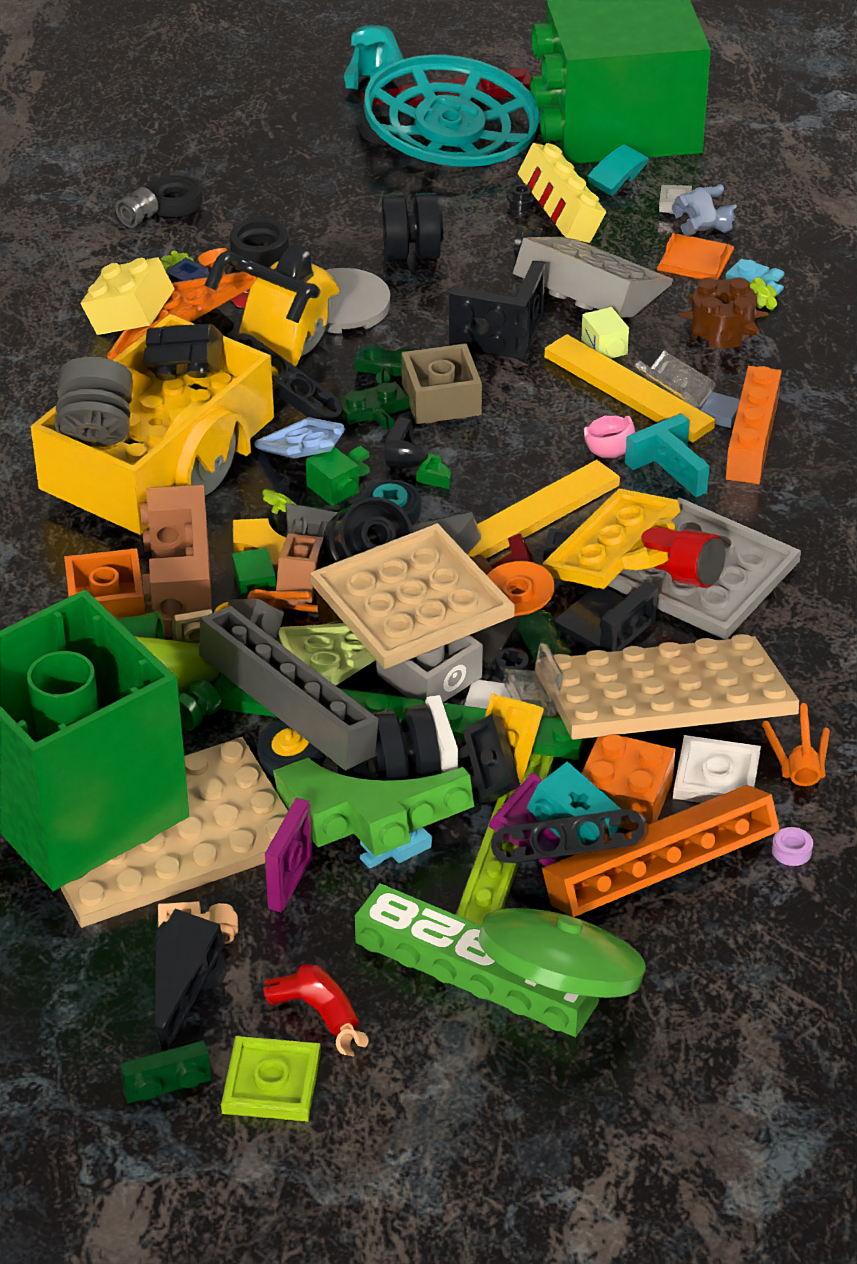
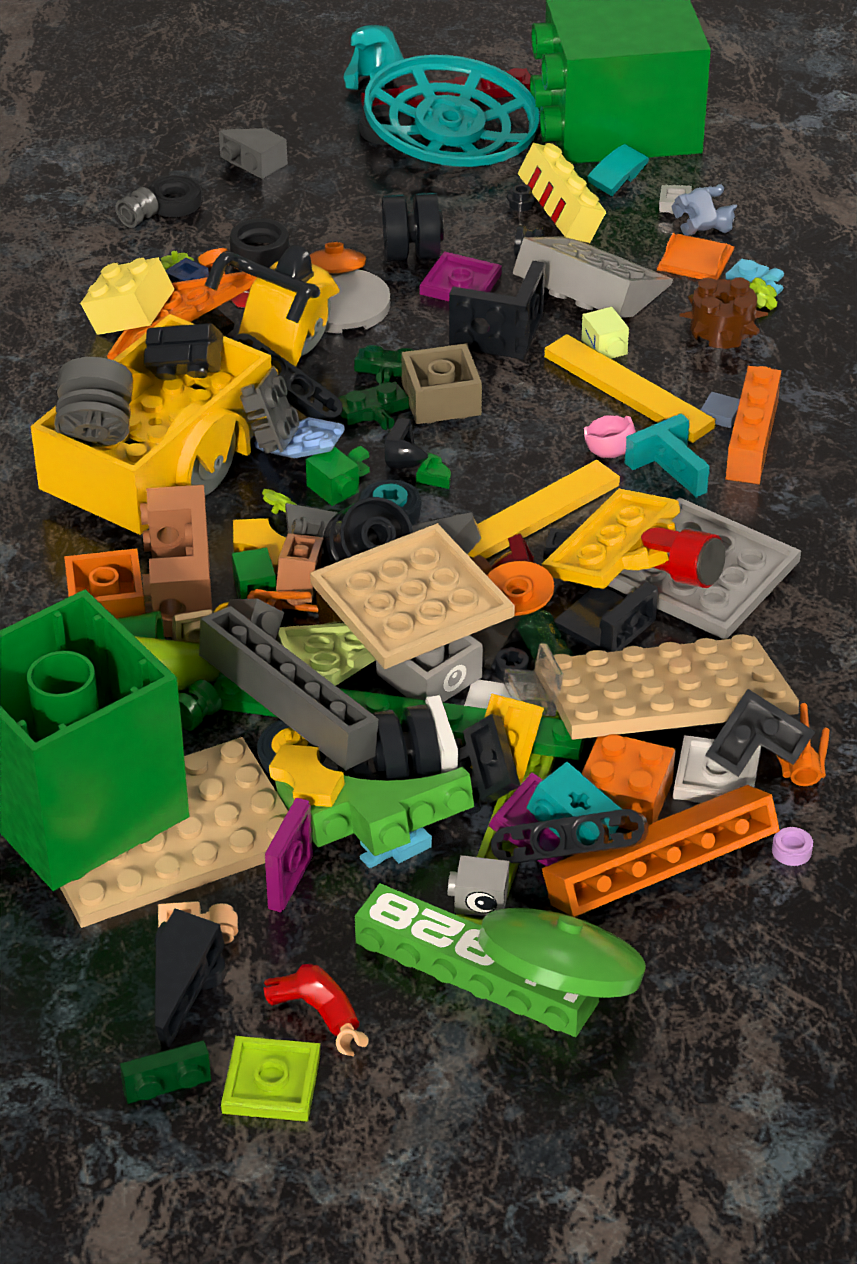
clear panel [635,350,717,409] -> none
none -> dark grey slope [219,128,288,179]
none -> dark grey hinge [240,366,299,453]
none -> yellow tile [269,744,345,807]
none -> orange dish [310,242,366,273]
none -> magenta tile [420,252,502,301]
none -> light grey brick [448,856,509,917]
none -> black brick [705,689,815,778]

